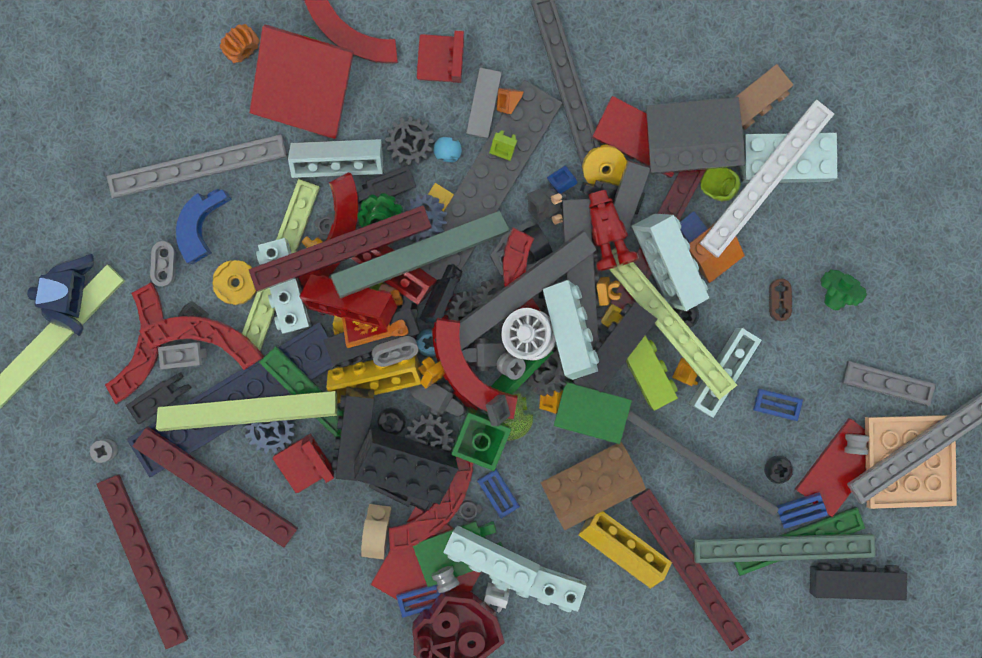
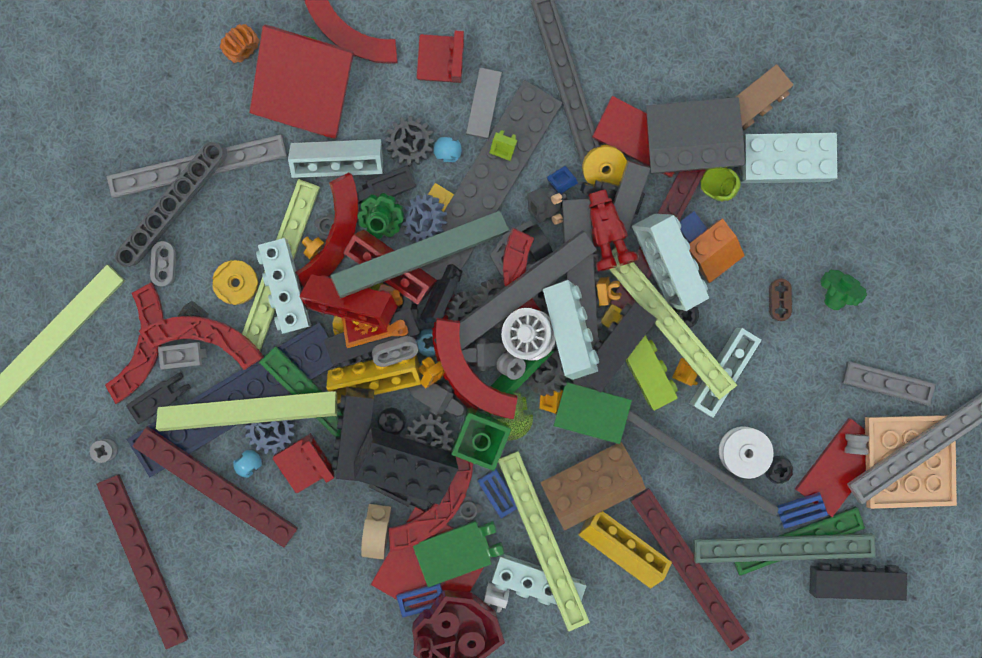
dark blue torso [27,254,94,336] -> none
blue arch [176,189,232,265] -> none
dark red plate [248,205,432,292] -> none
light grey wheel [431,566,459,593] -> none
light aqua brick [443,525,540,593] -> none
dark grey tile [486,395,511,426] -> none
orange slope [496,88,524,114] -> none
white tile [699,100,834,258] -> none
blue tile [753,389,803,421] -> none
none -> dark grey beam [115,142,227,267]
none -> medium azure piece [233,449,262,478]
none -> yellowish green tile [498,451,590,632]
none -> white wheel [719,426,774,479]

